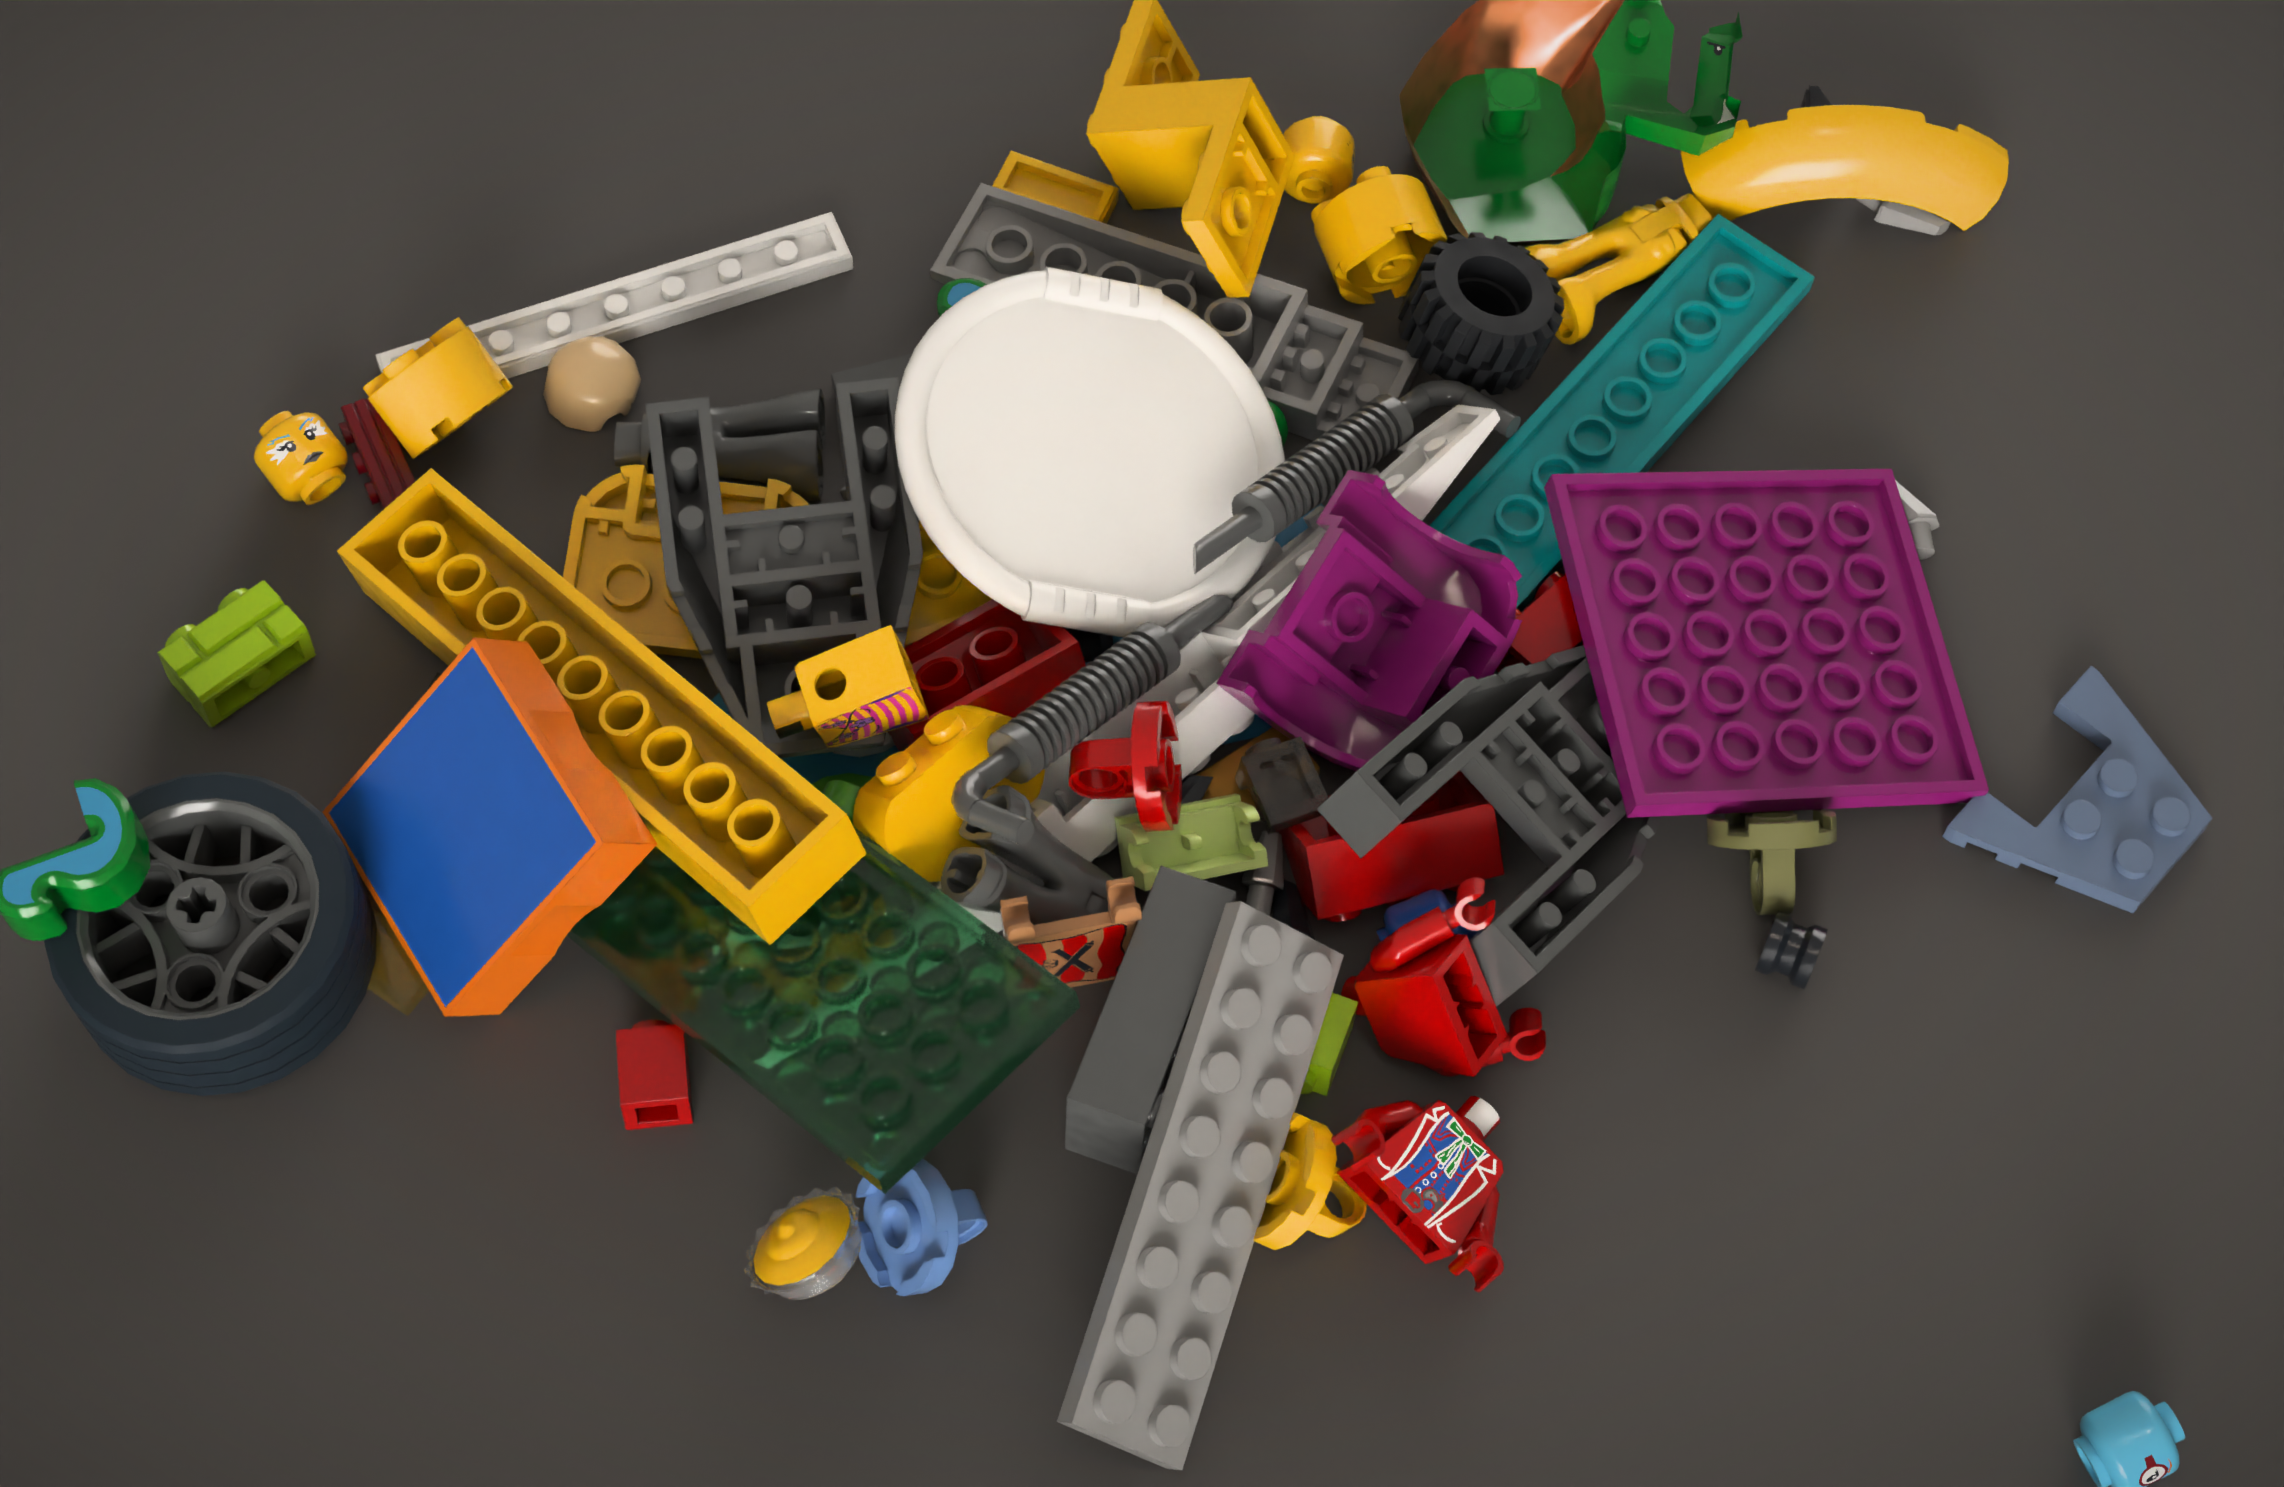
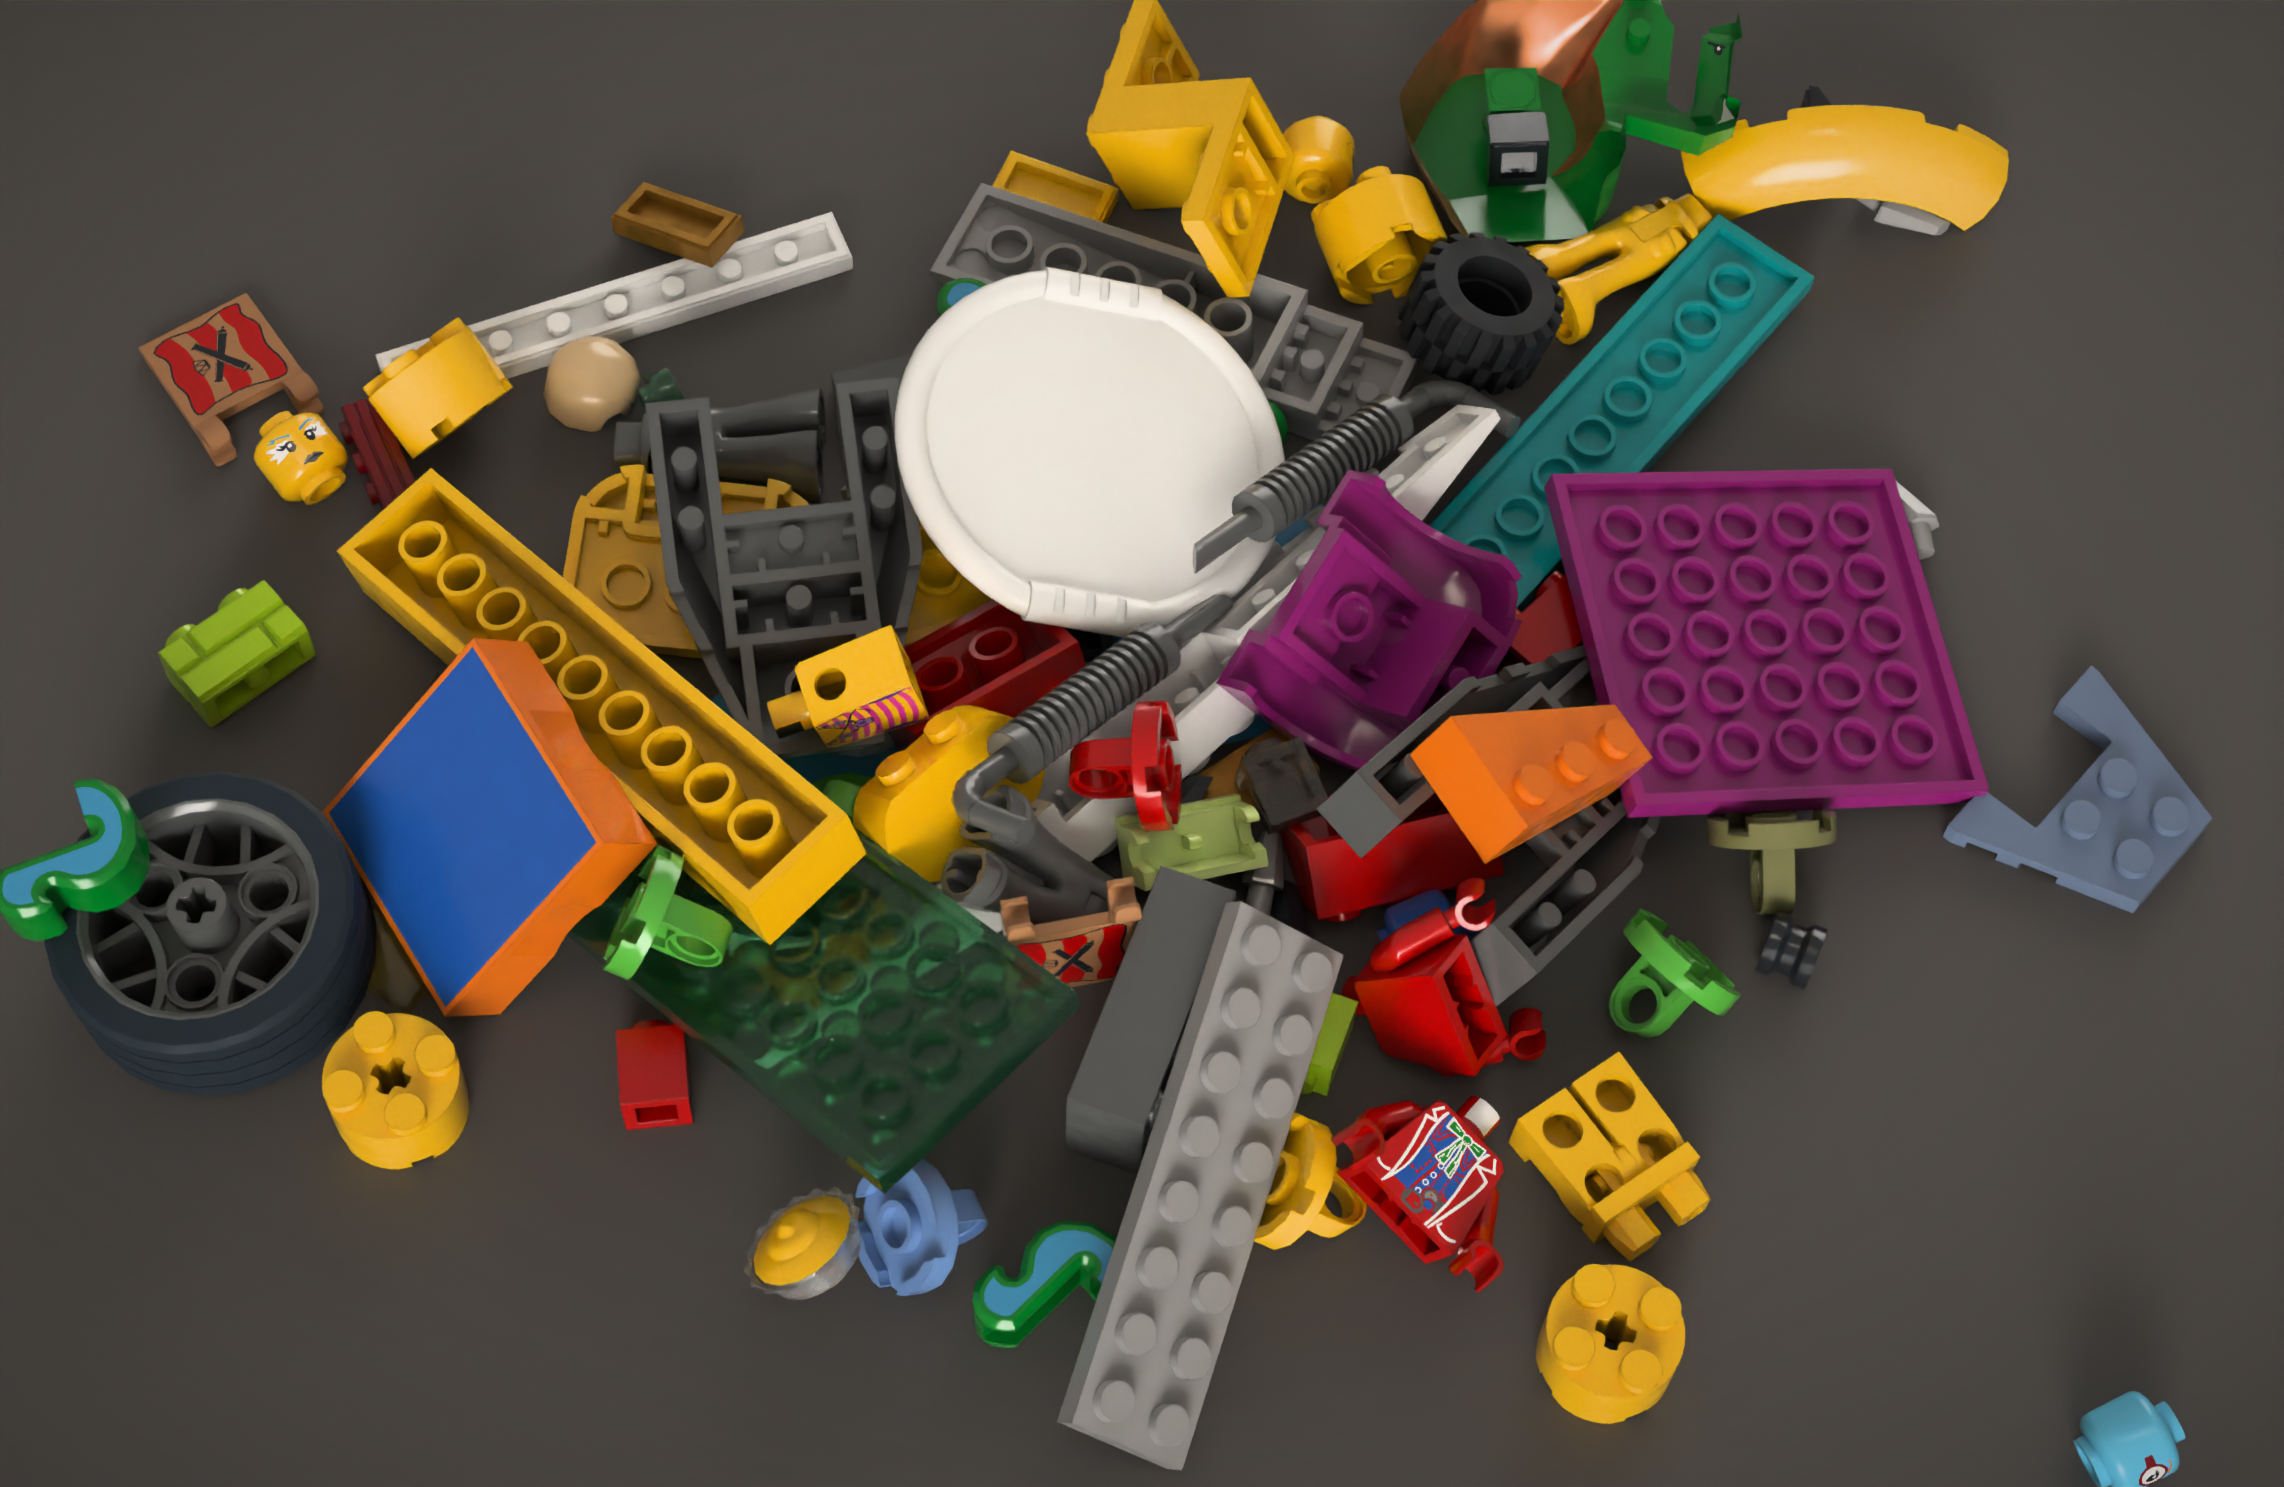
none -> flag [138,293,325,466]
none -> yellow brick [322,1011,470,1170]
none -> bright green tile [602,844,733,980]
none -> pearl gold tile [610,182,745,268]
none -> clear green plate [636,367,684,410]
none -> green animal [972,1220,1116,1348]
none -> orange wedge [1409,704,1653,864]
none -> slope [1487,112,1550,186]
none -> yellow hips [1508,1052,1711,1262]
none -> yellow brick [1536,1264,1685,1424]
none -> bright green tile [1609,908,1741,1038]

